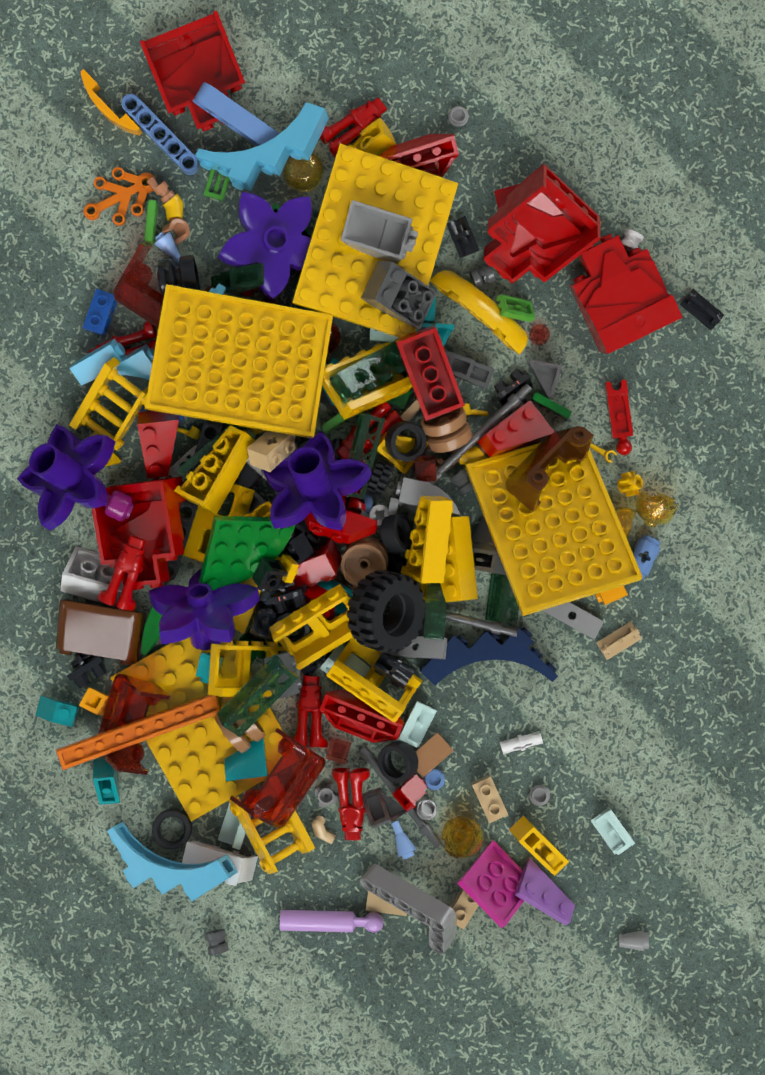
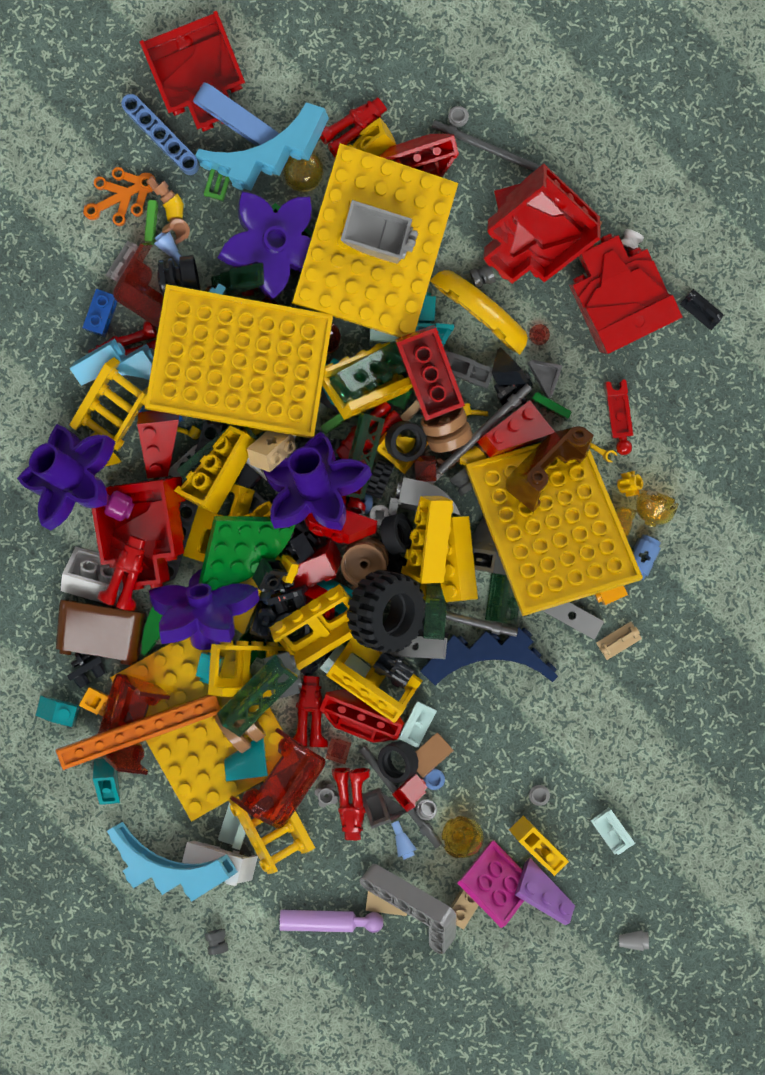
light orange slope [81,69,142,136] -> none
black tyre [152,809,192,849] -> none
tan arm [312,815,336,844] -> none
dark grey slope [361,261,437,330] -> none
black hips [446,216,479,259] -> none
tan brick [471,774,508,823] -> none
bright green tile [496,294,535,322] -> none
white pin [500,731,543,755] -> none
none -> light grey hinge [106,241,145,286]
none -> dark grey bar [431,120,540,172]
none -> black slope [491,347,528,385]

